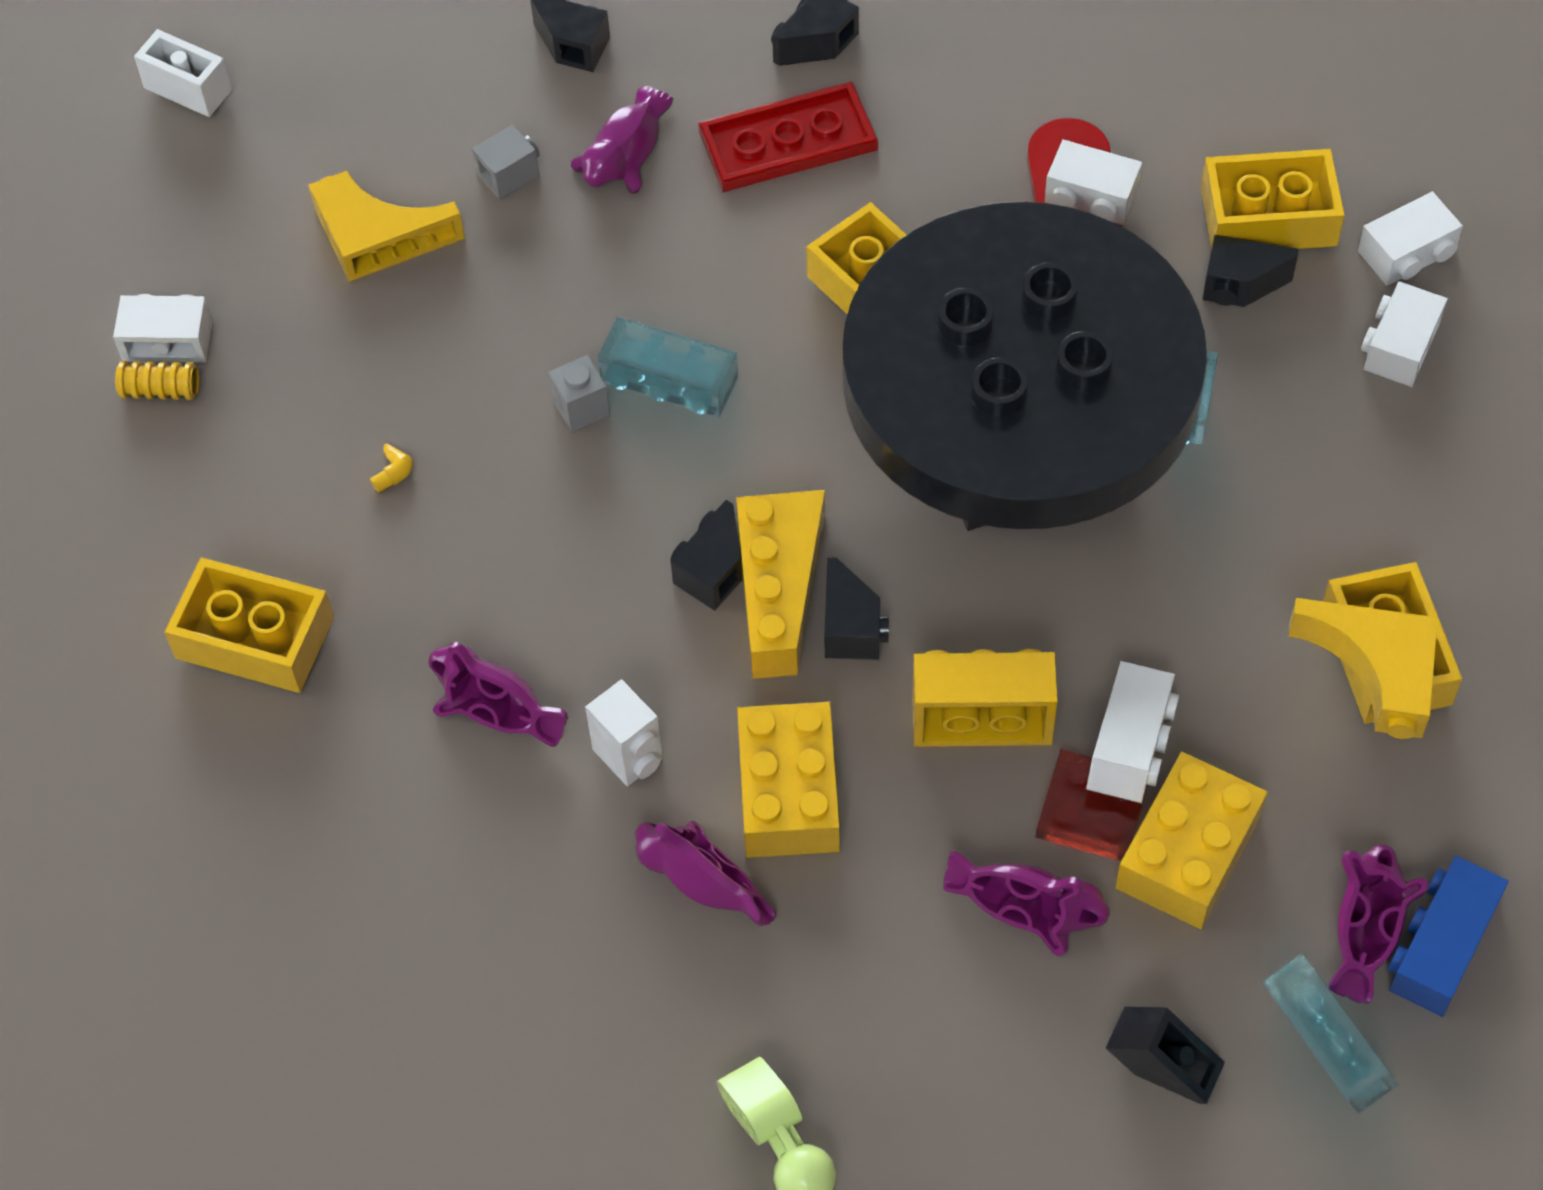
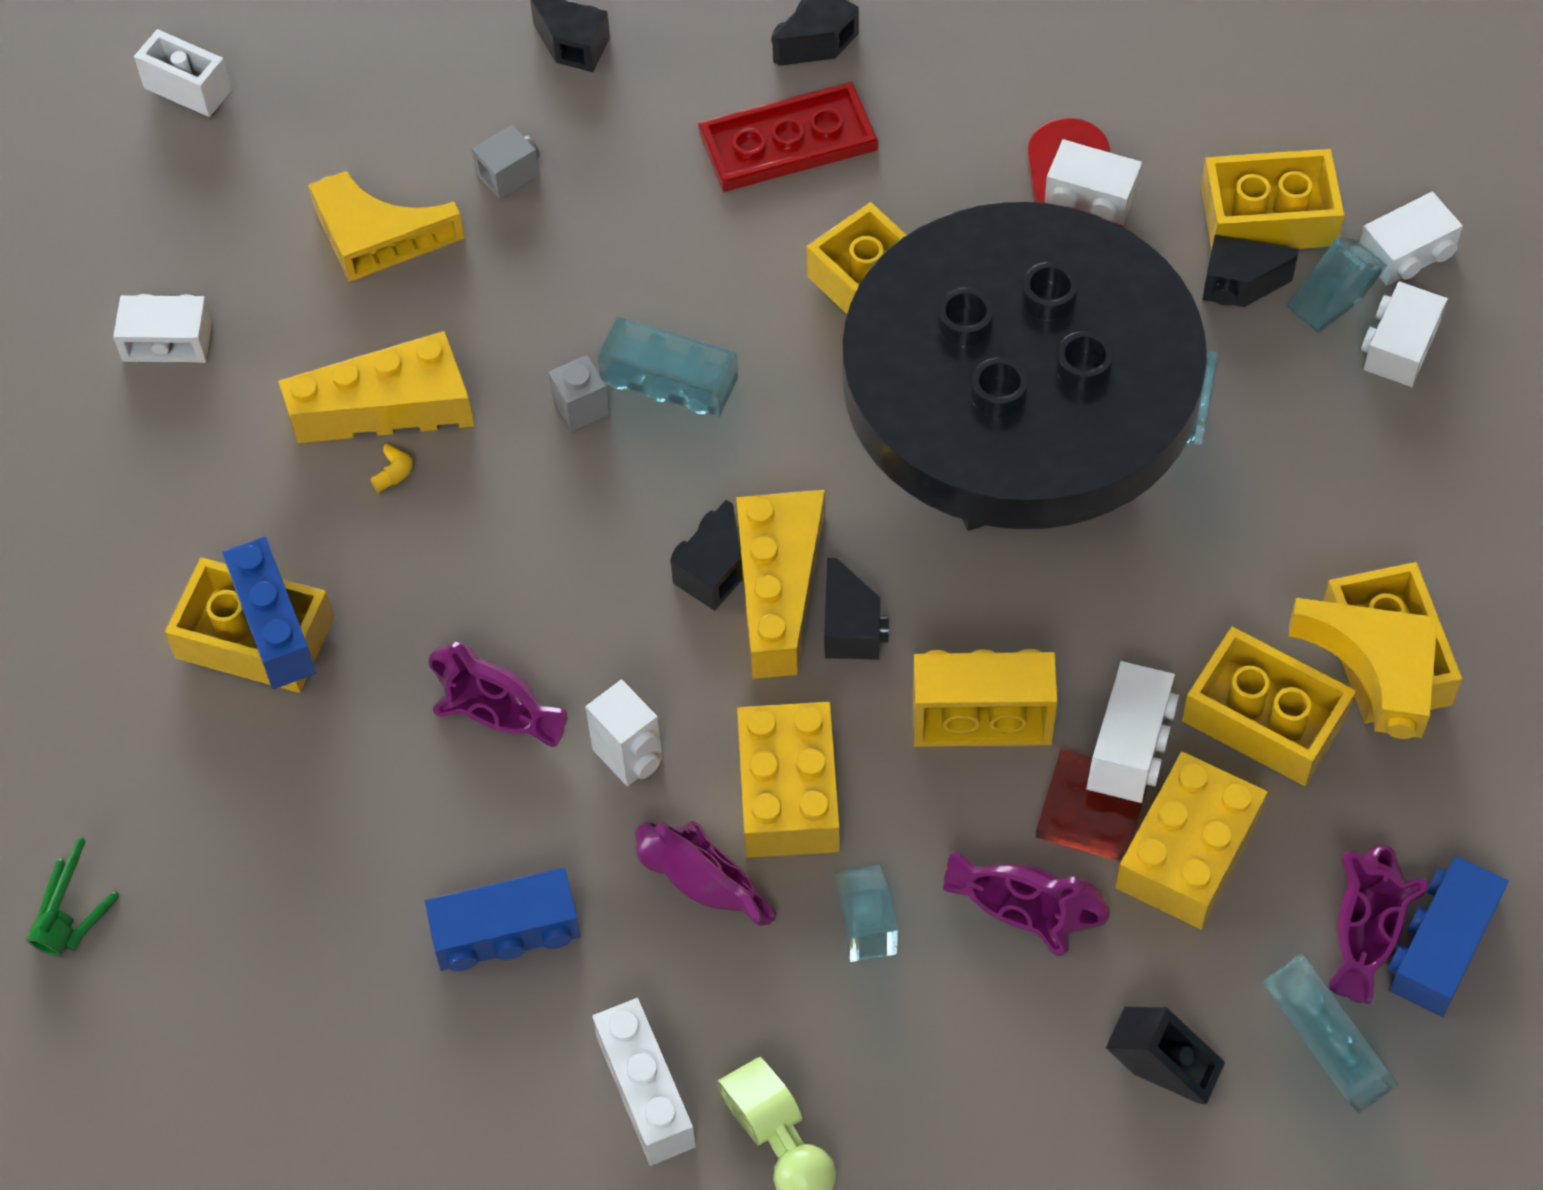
yellow piece [115,361,199,400] -> none
magenta animal [571,86,673,194] -> none
none -> green plant [26,837,119,957]
none -> blue brick [222,536,317,689]
none -> yellow wedge [278,331,475,443]
none -> blue brick [424,867,581,971]
none -> white brick [592,998,696,1166]
none -> clear light blue slope [833,864,898,962]
none -> yellow brick [1182,626,1356,787]
none -> clear light blue slope [1287,237,1387,332]

